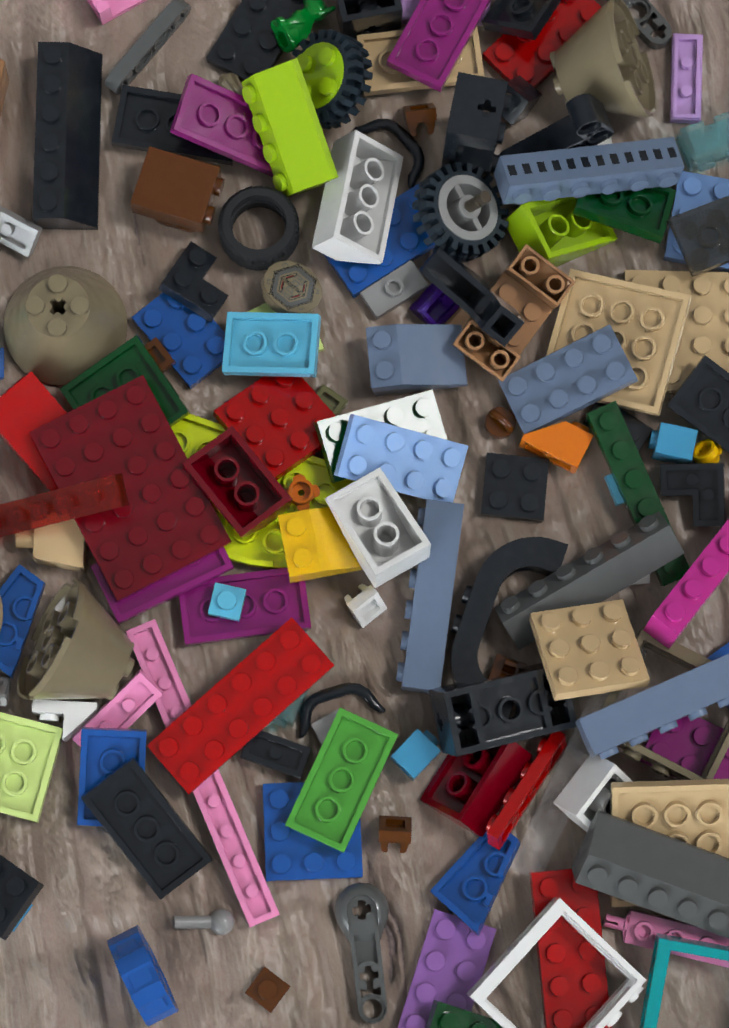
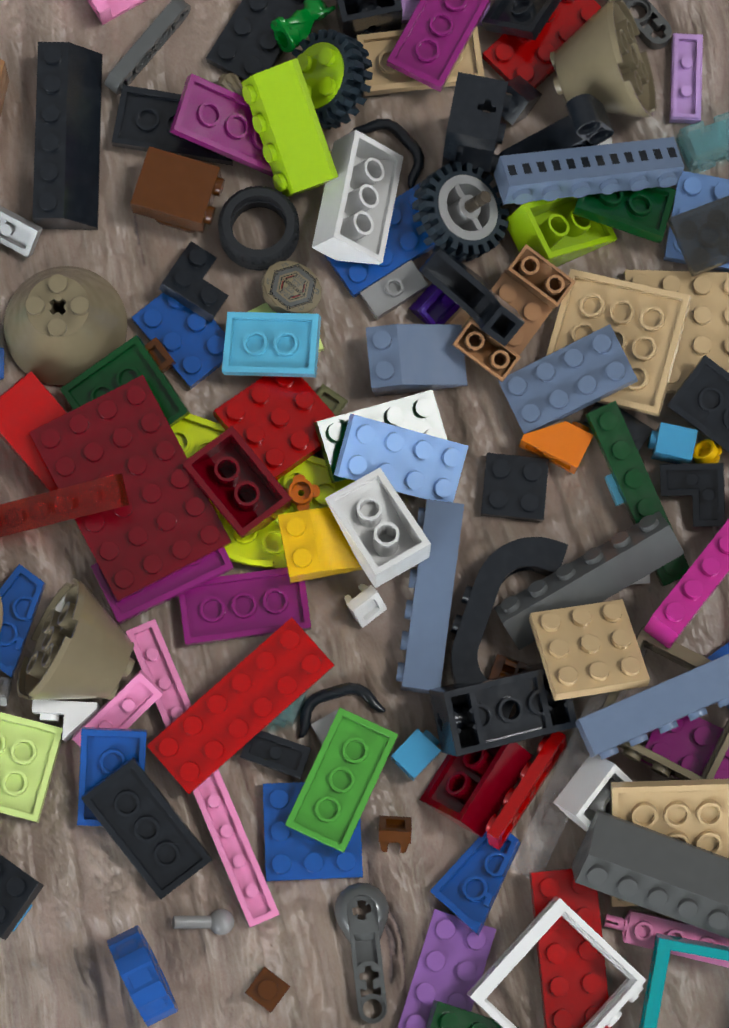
tan torso [15,509,88,572] -> none
medium azure plate [208,582,247,622] -> none
reddish brown tile [403,103,437,136] -> none
reddish brown tile [485,407,516,439] -> none

